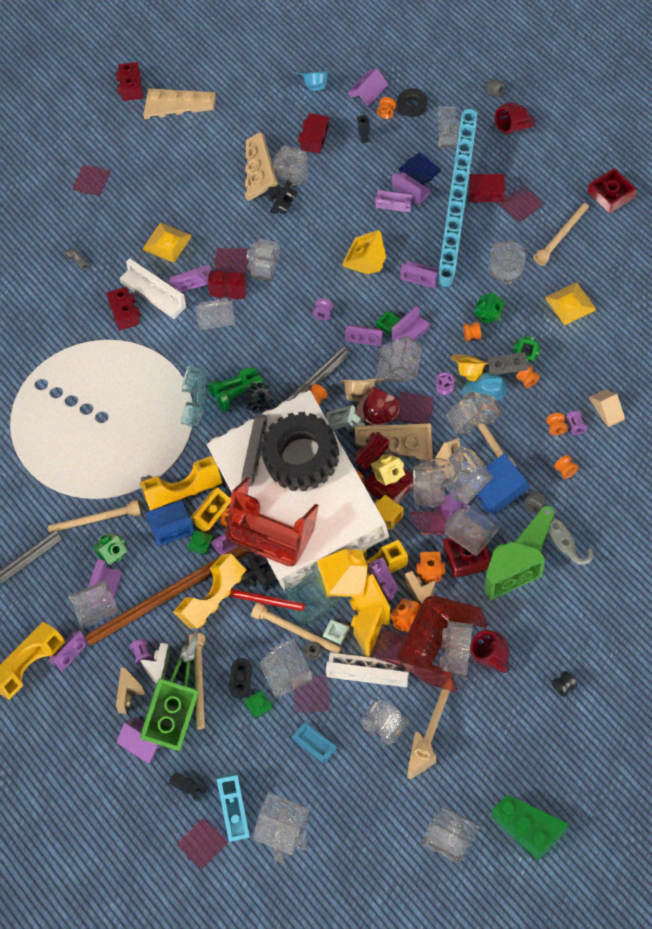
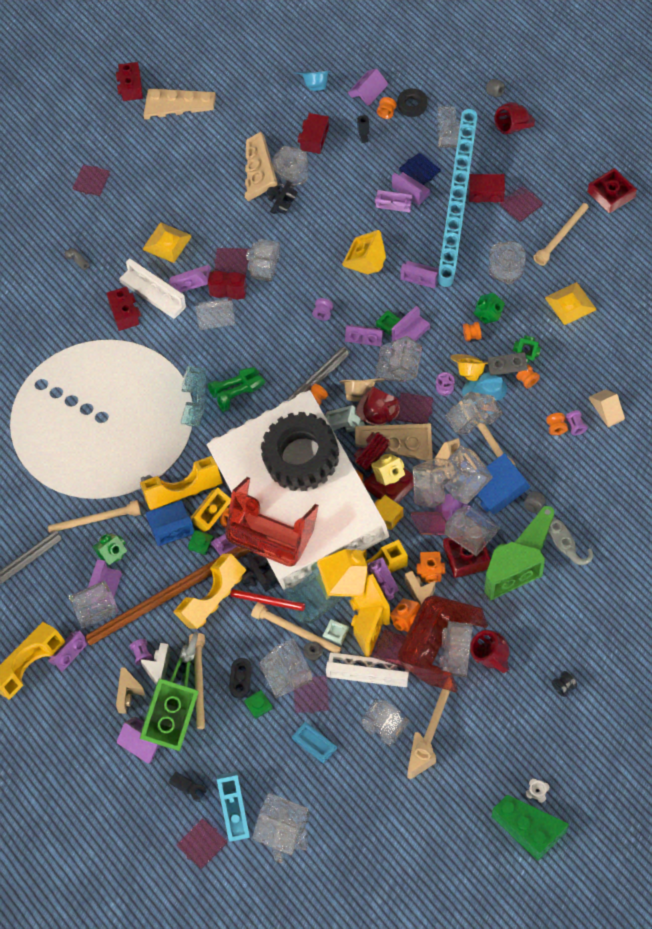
black gear [241,382,274,413] -> none
dark grey beam [241,414,267,487] -> none
clear slope [421,806,481,863] -> none
orange wheel [554,455,579,479] -> none
none -> white plate [526,779,550,803]

